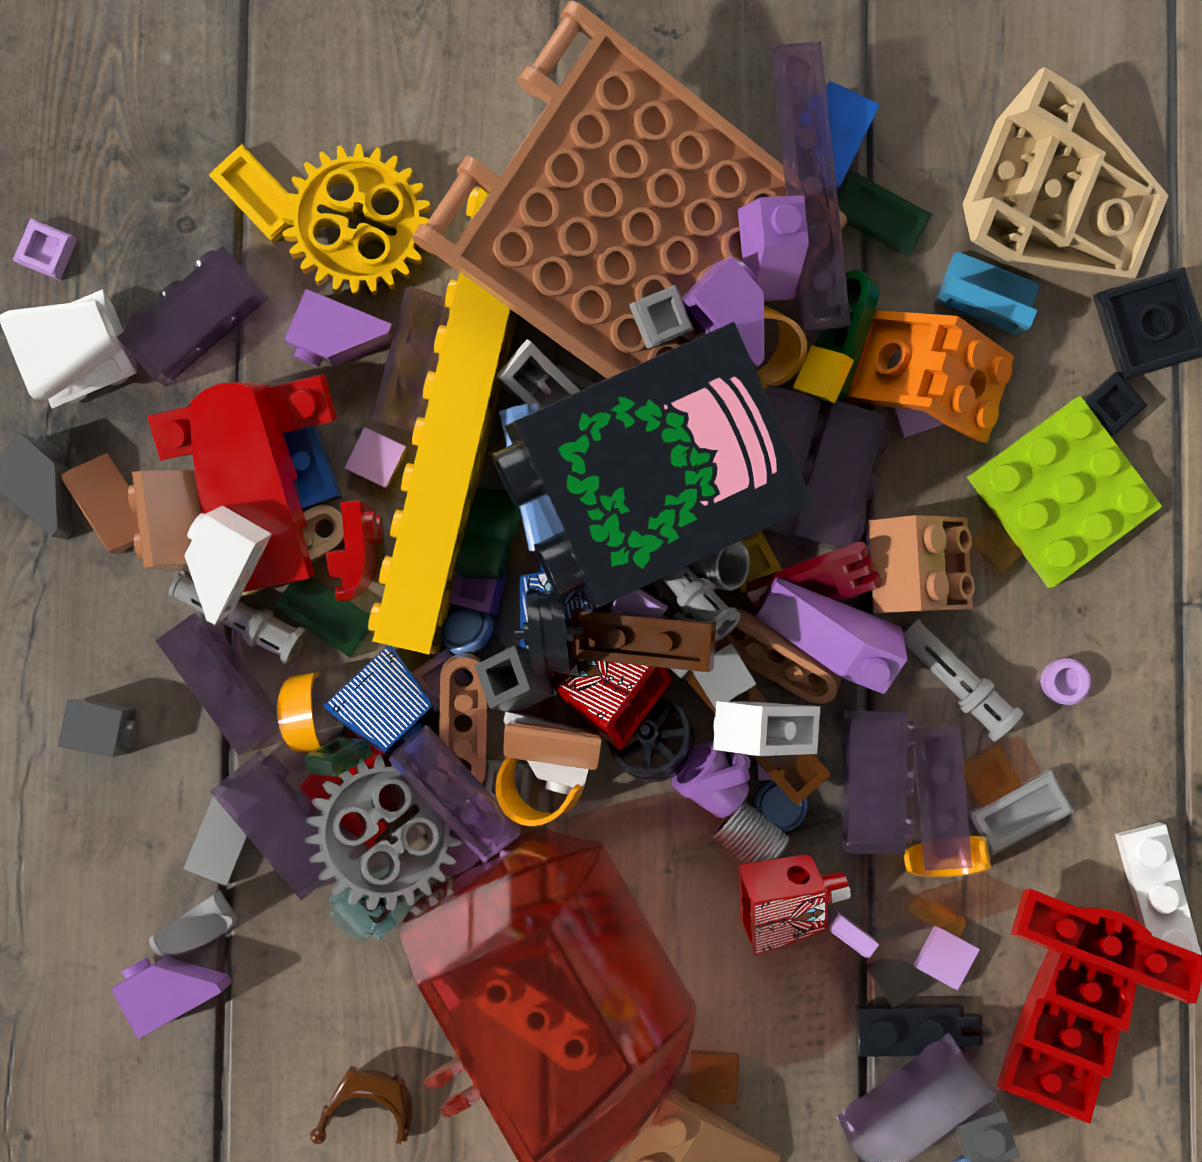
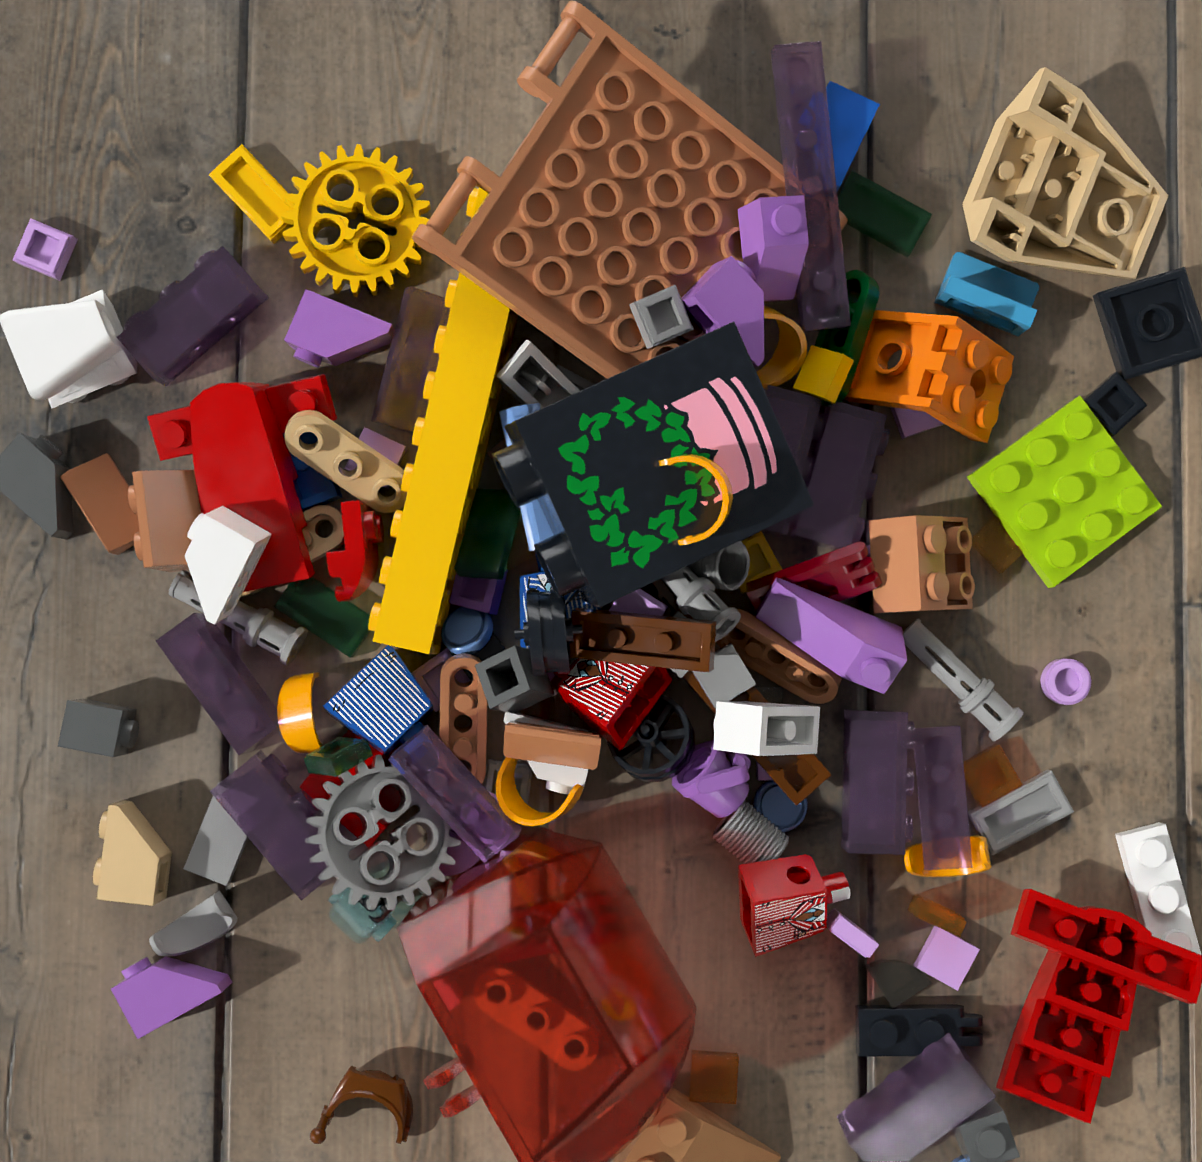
none -> tan slope [93,800,172,906]
none -> tan plate [285,410,407,513]
none -> light orange helmet [659,454,733,546]

